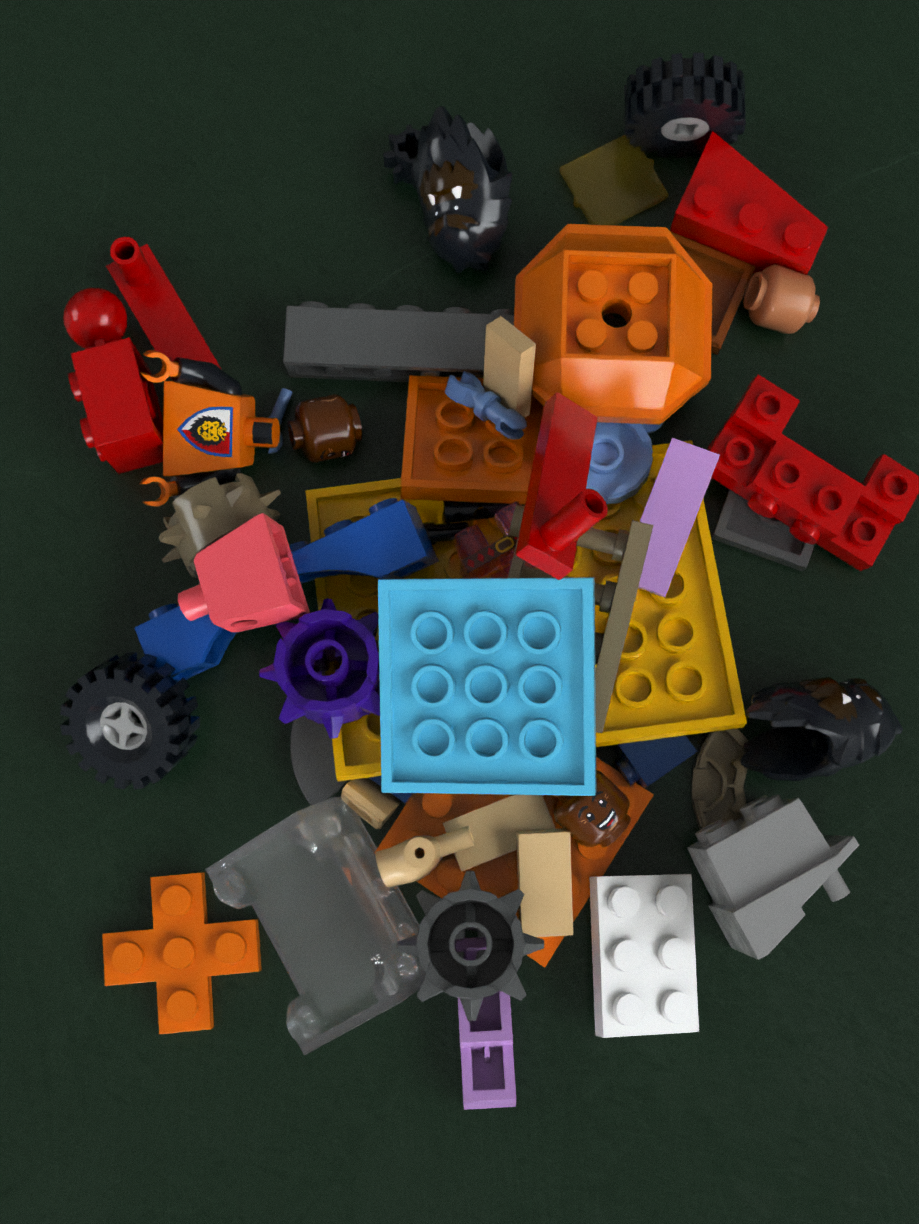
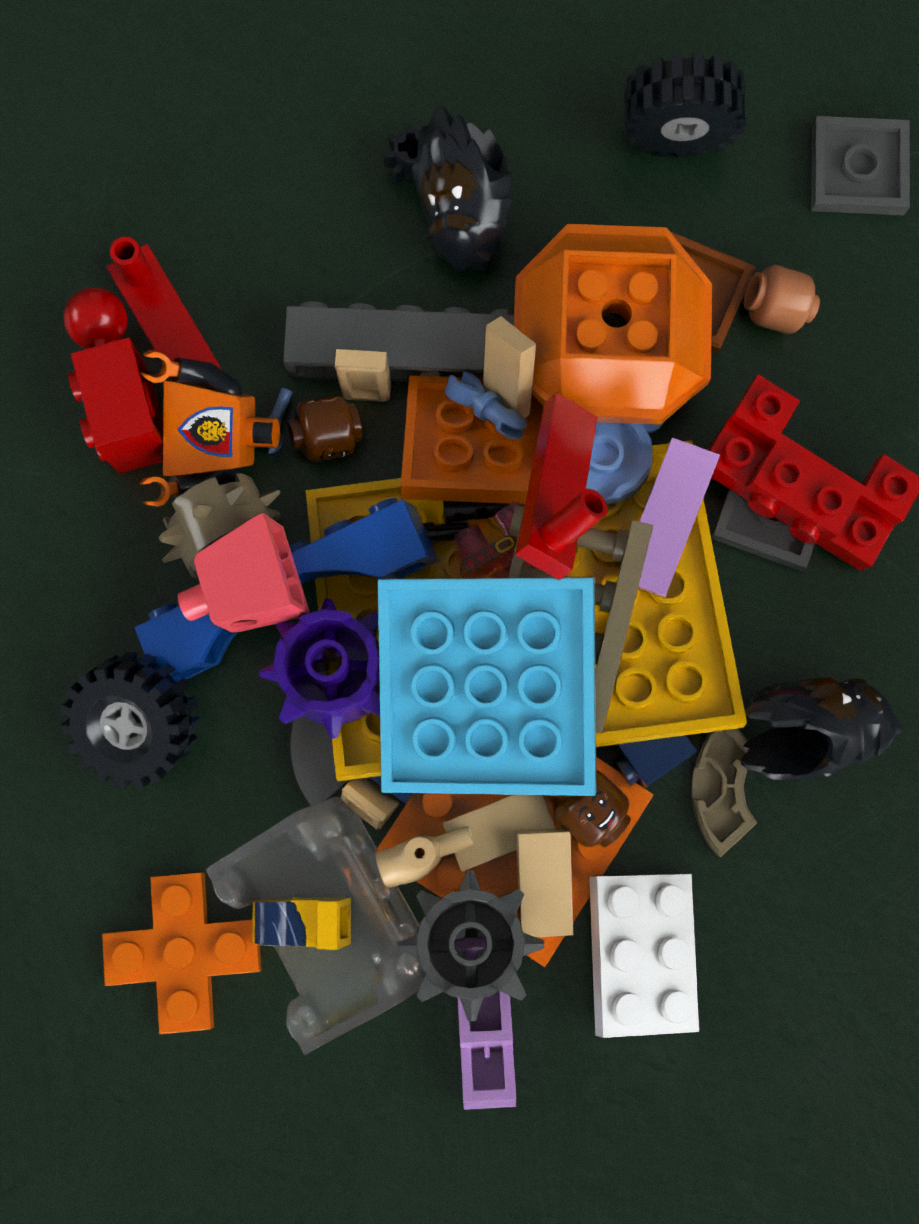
clear yellow piece [559,135,669,225] -> none
red wedge [670,131,828,275] -> none
light grey piece [687,794,859,960] -> none
none -> leg [252,897,351,950]
none -> tan tile [335,349,391,402]
none -> dark grey tile [811,116,910,215]

